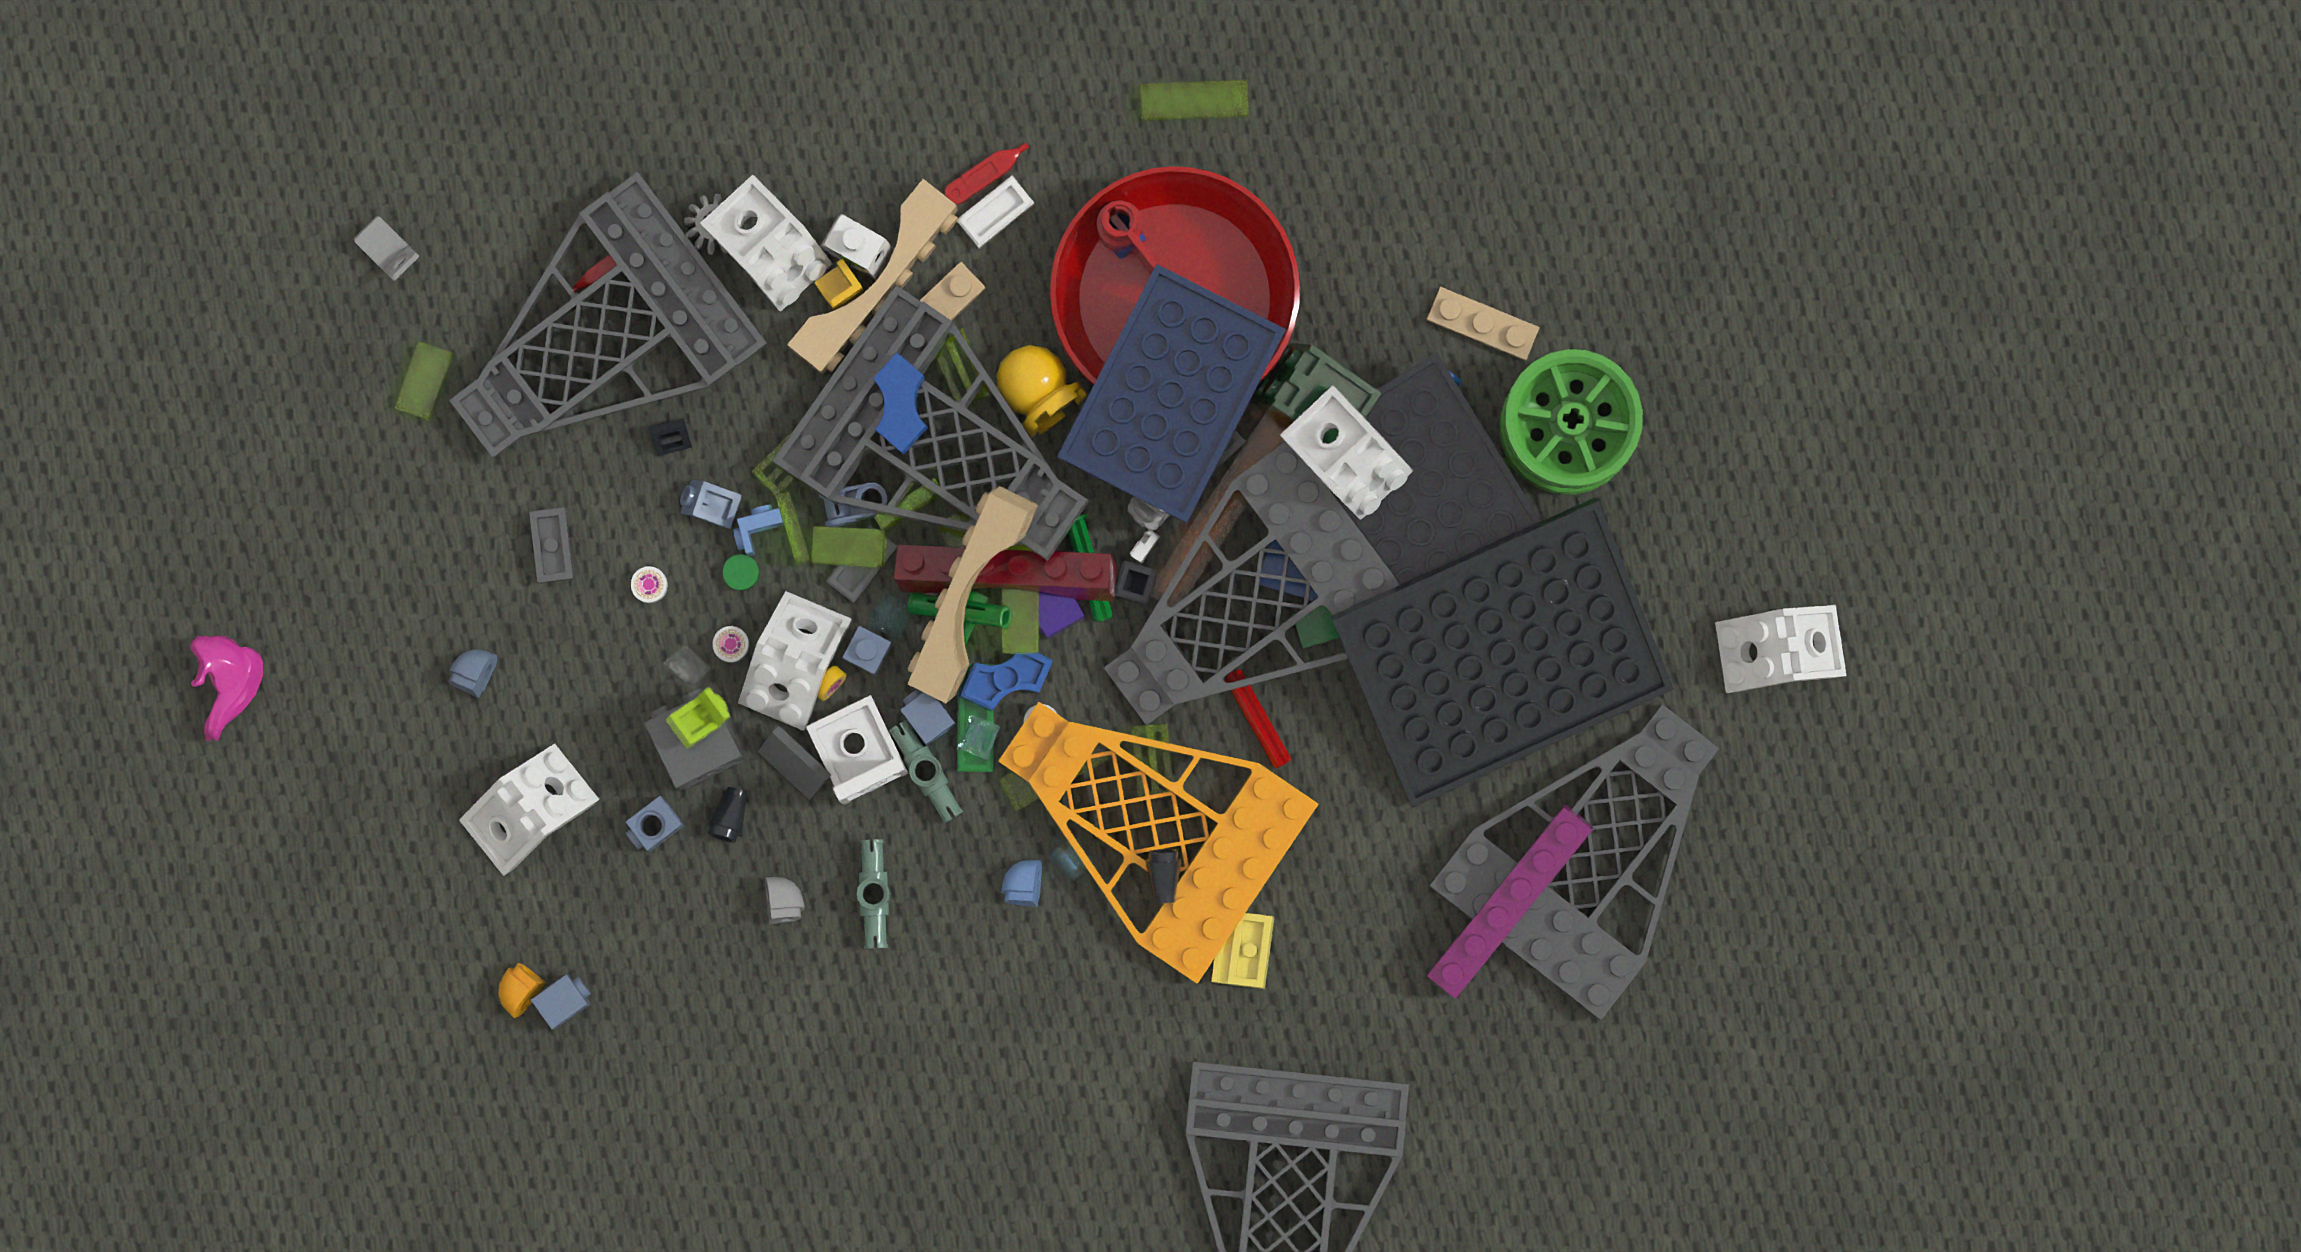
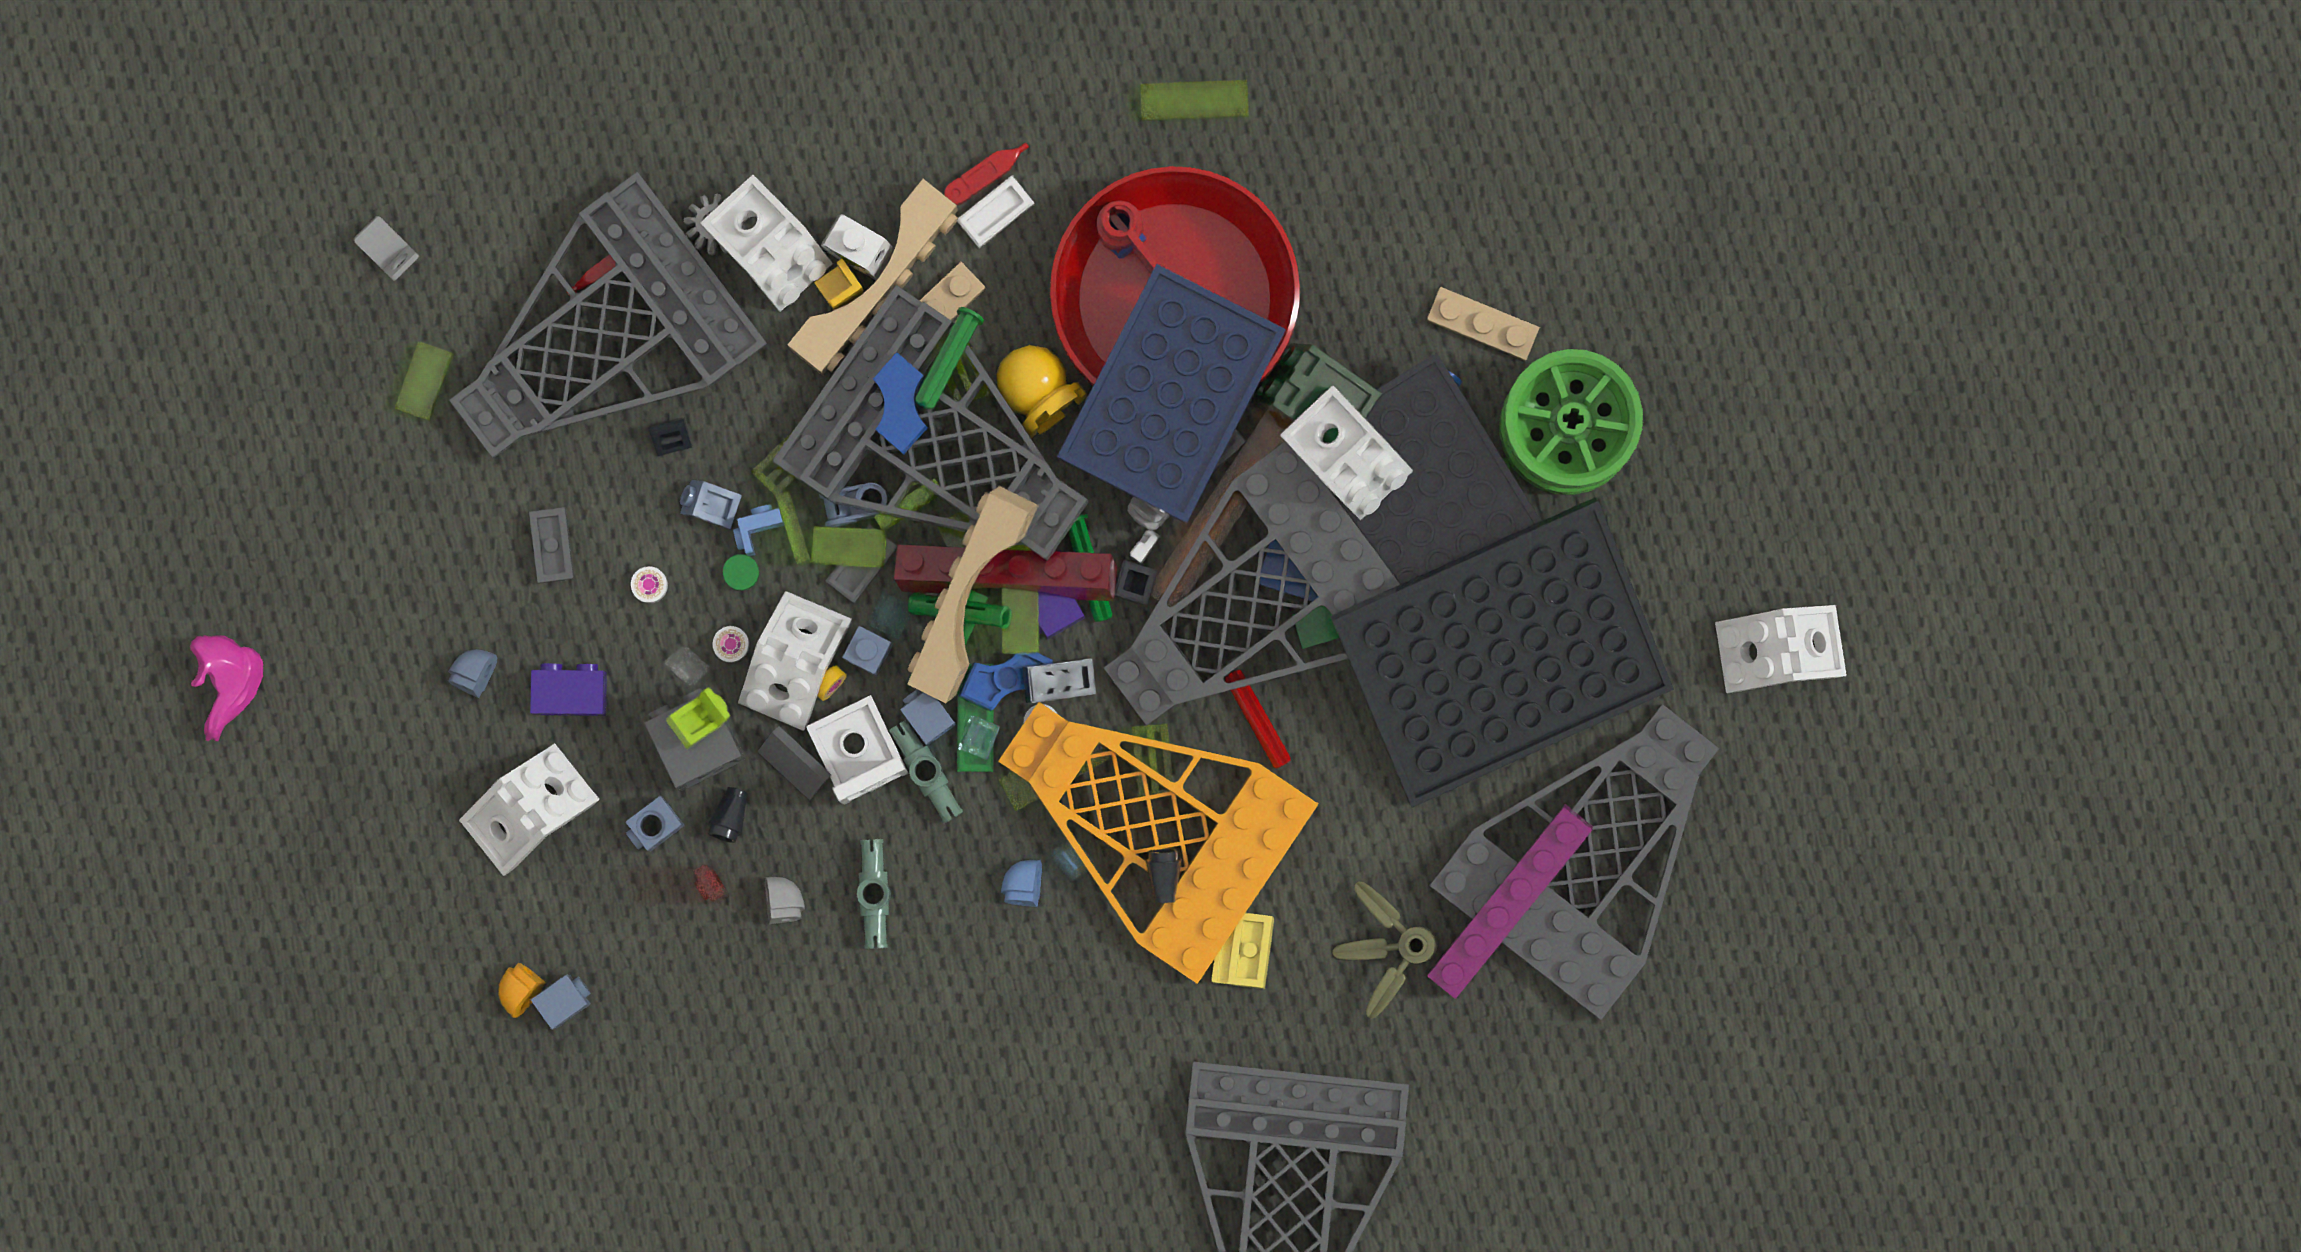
none -> dark purple brick [530,663,607,716]
none -> clear red plate [694,864,729,904]
none -> green axle [915,307,984,410]
none -> plate [1022,658,1096,703]
none -> olive plant [1332,881,1438,1019]

